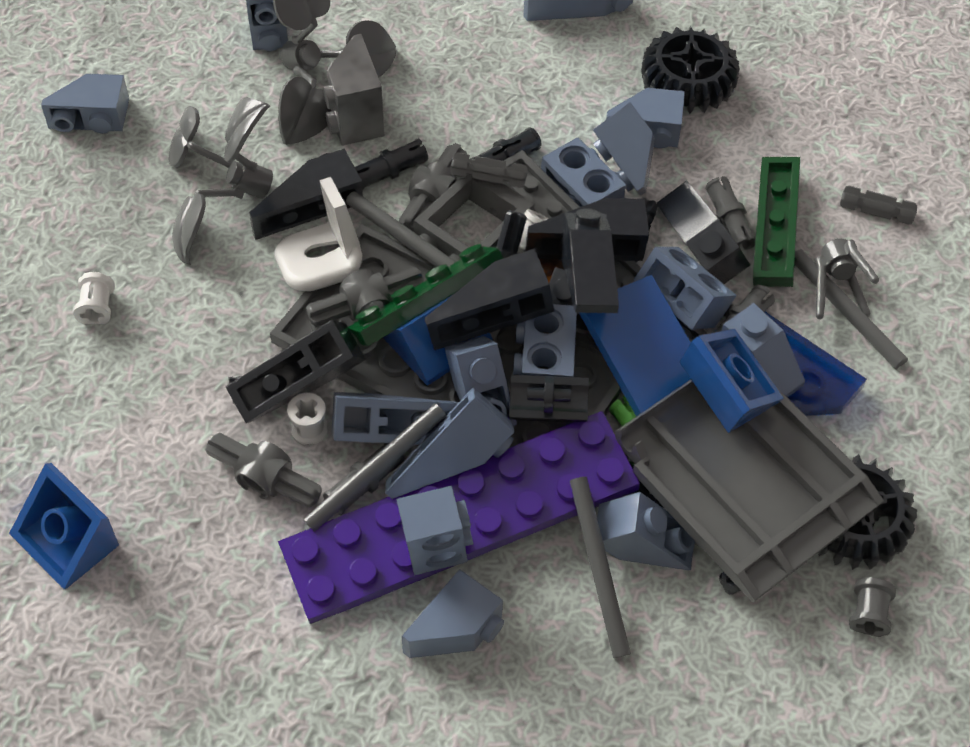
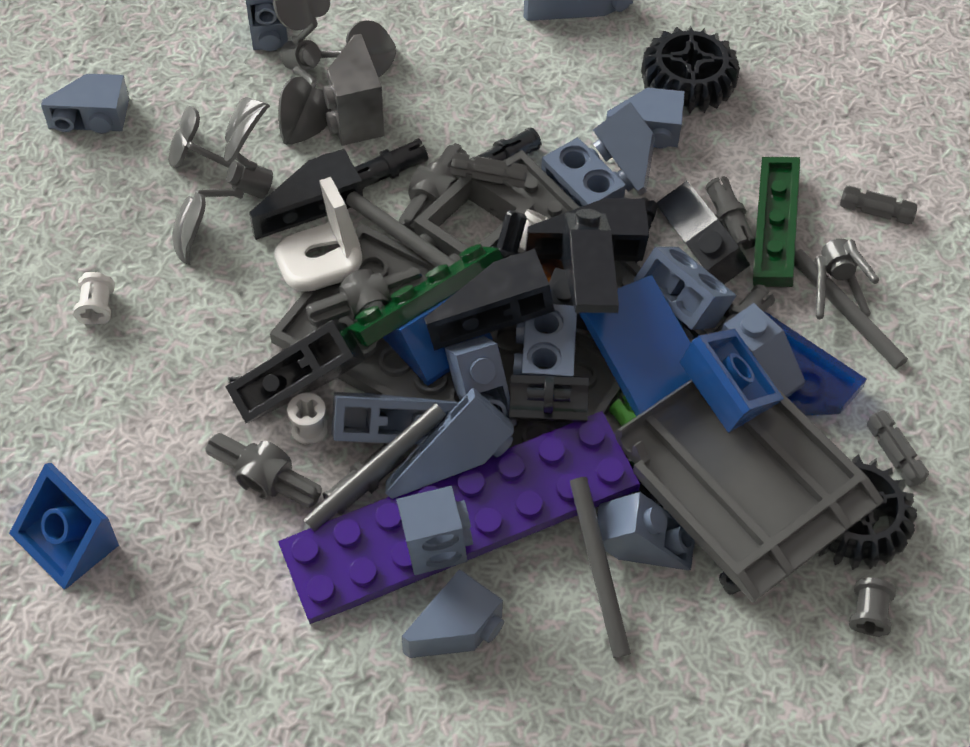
none -> dark grey axle [867,410,929,487]

